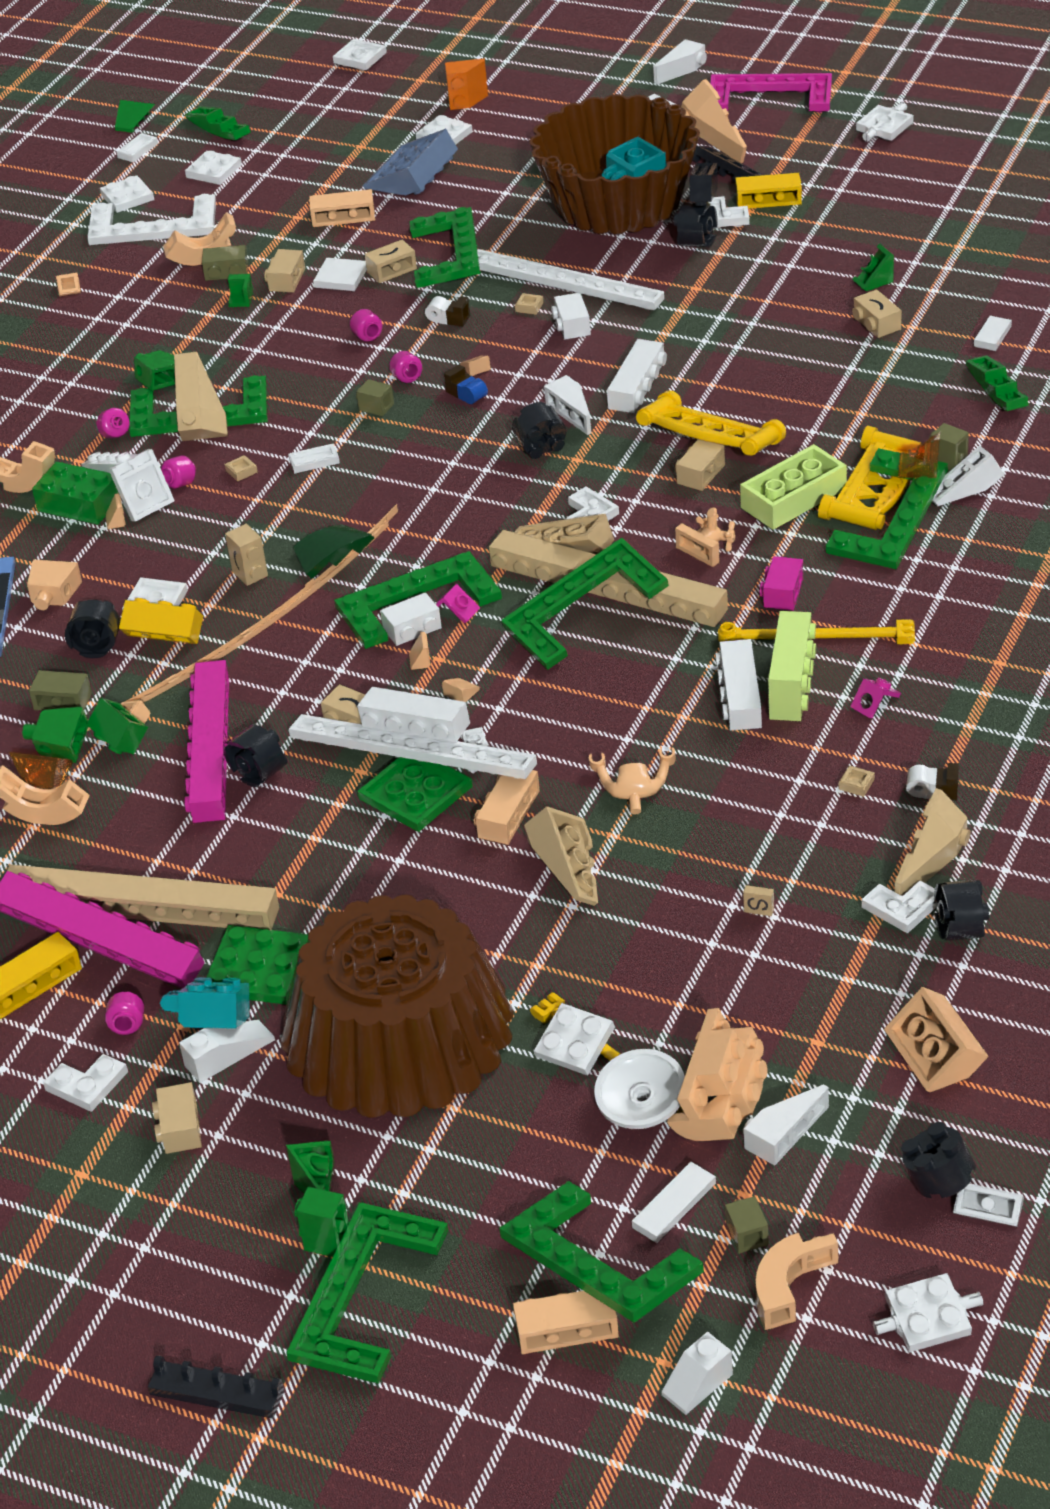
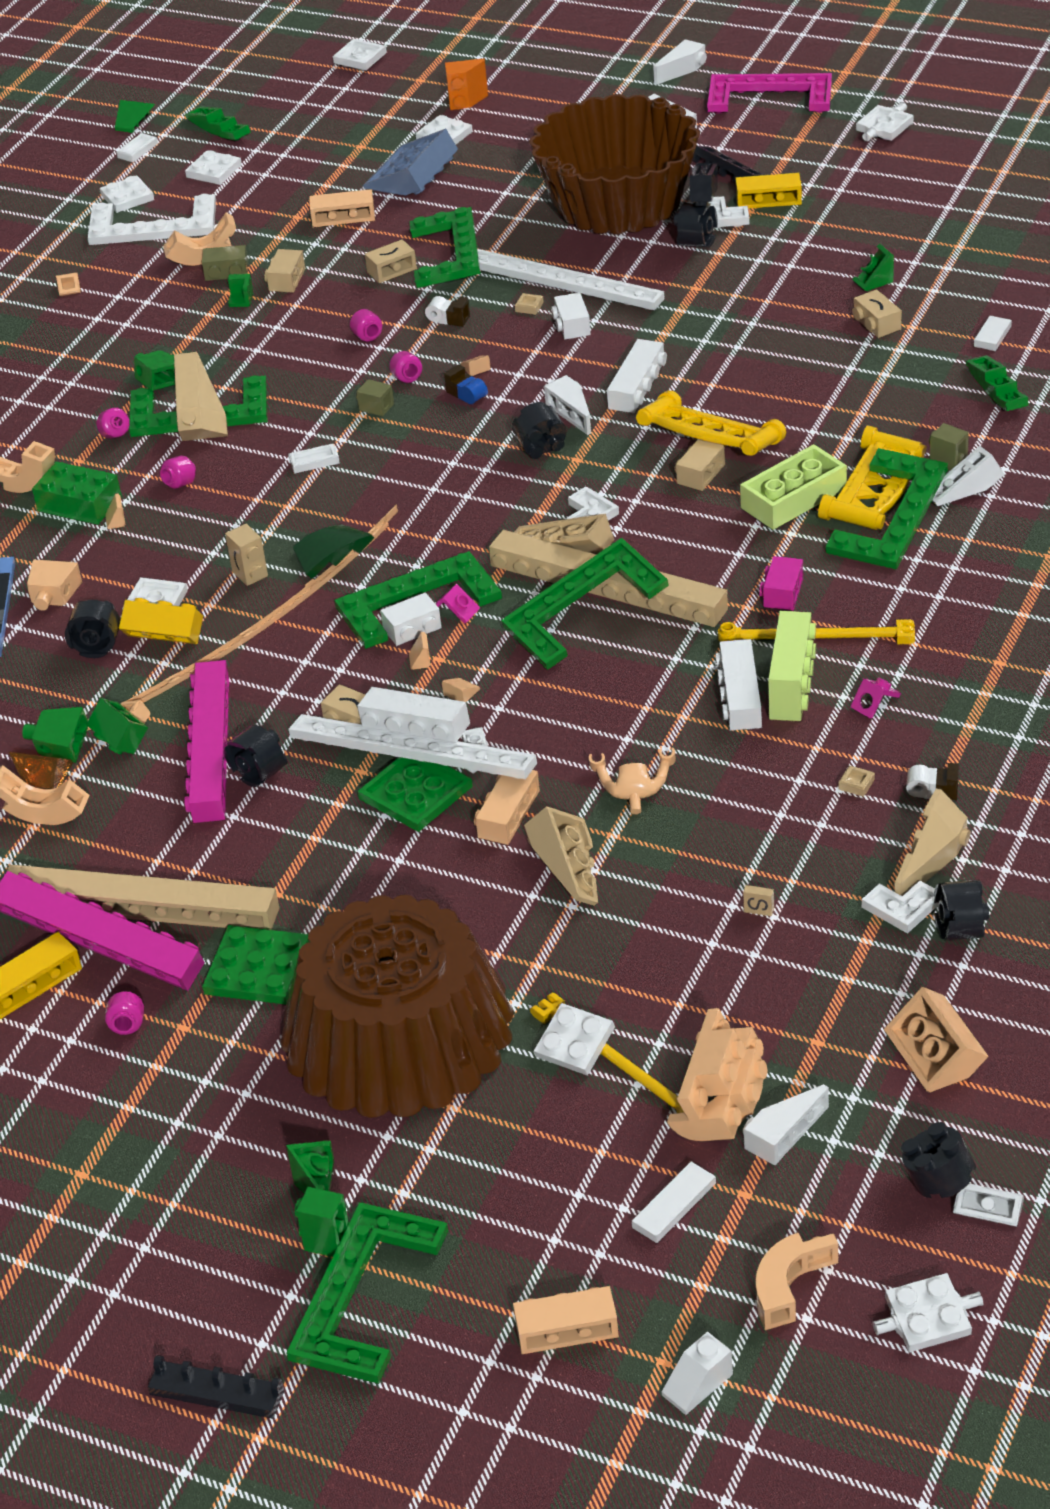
olive brick [29,670,92,711] -> none
white plate [43,1054,128,1112] -> none
white bracket [81,449,175,522] -> none
tan brick [152,1082,202,1154] -> none
teal hinge [159,977,250,1029] -> none
white slope [179,1020,275,1083] -> none
tan tile [225,455,258,481] -> none
white tile [313,258,367,291] -> none
green plate [499,1181,704,1323] -> none
white dish [594,1049,685,1129] -> none
teal hinge [602,137,666,180] -> none
light nougat piece [675,507,735,567] -> none
light nougat wedge [681,79,747,163] -> none
olive brick [725,1196,769,1254] -> none
clear orange slope [898,432,940,478] -> none

